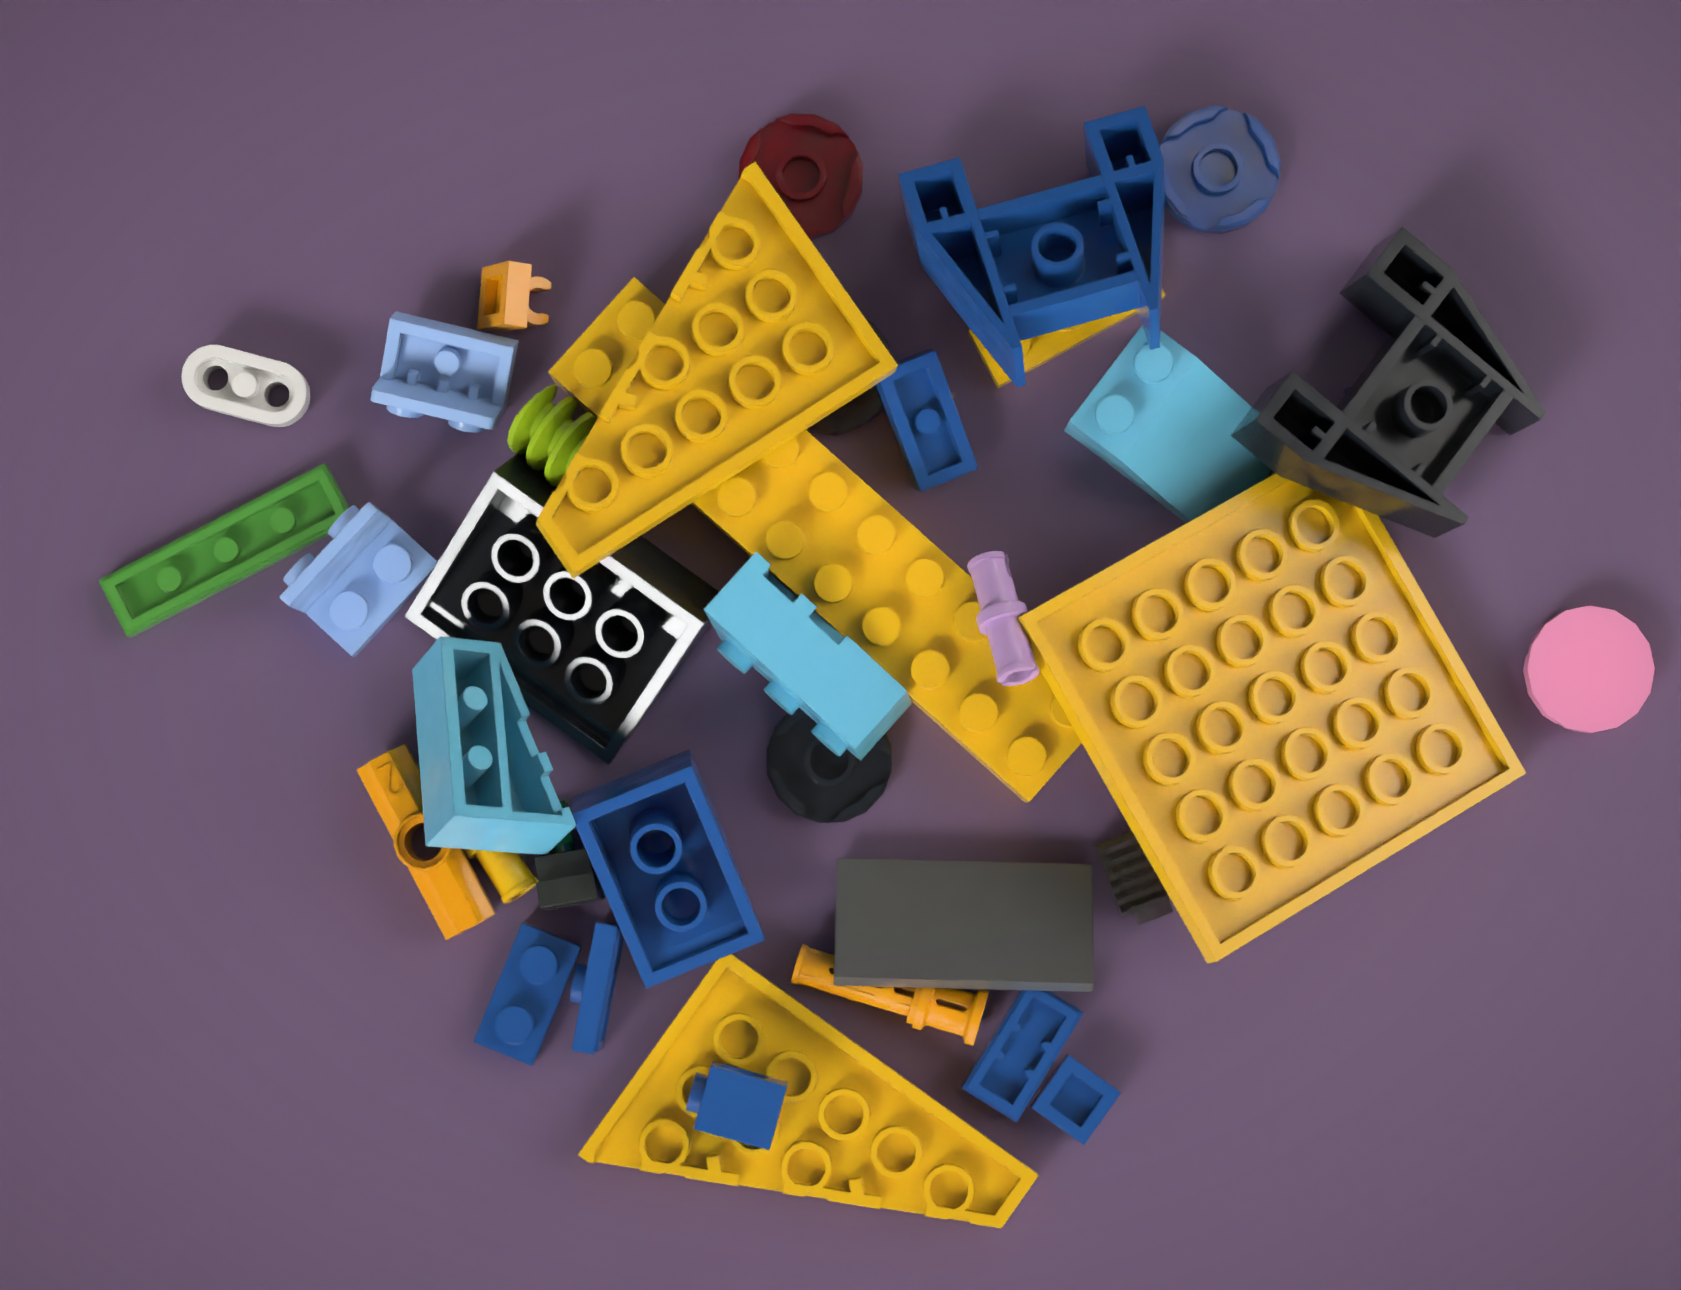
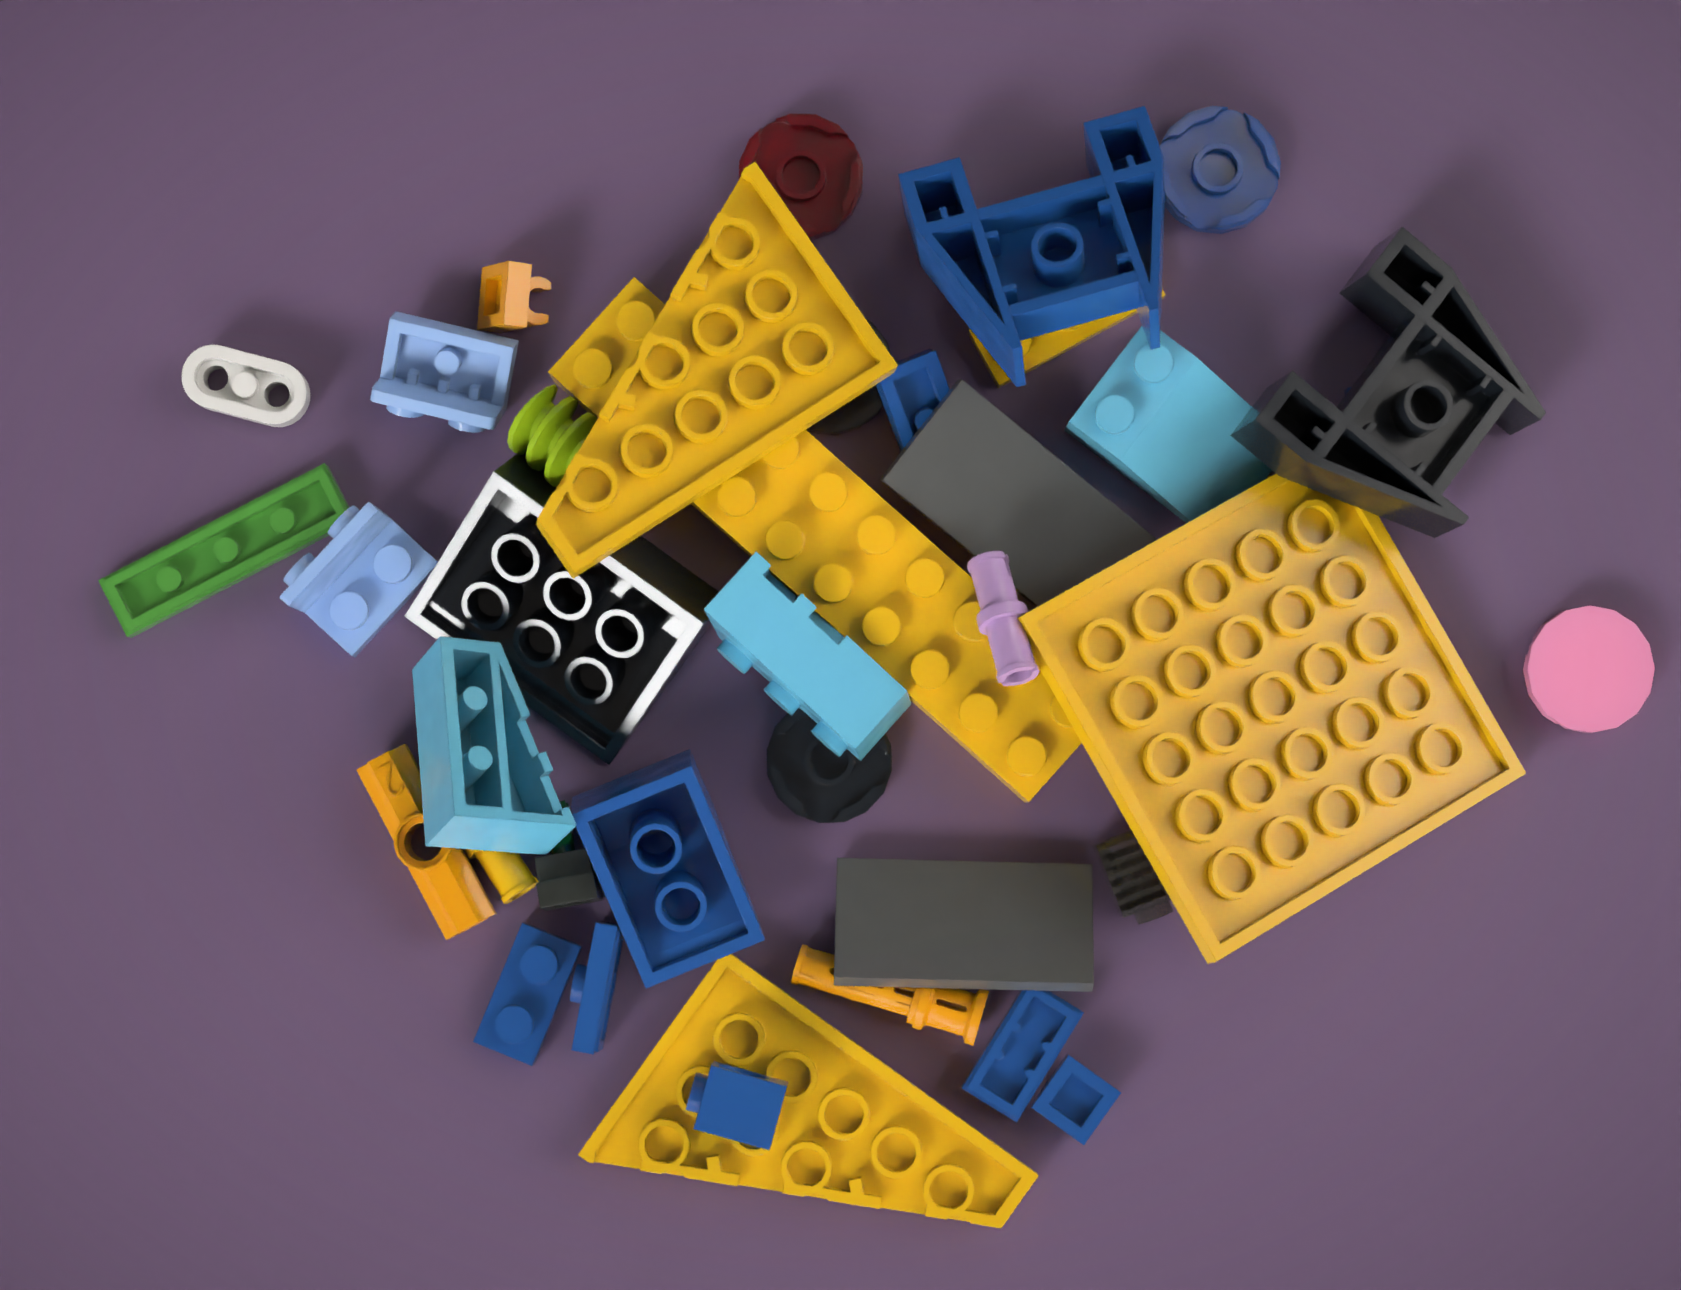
none -> dark grey tile [879,379,1156,607]

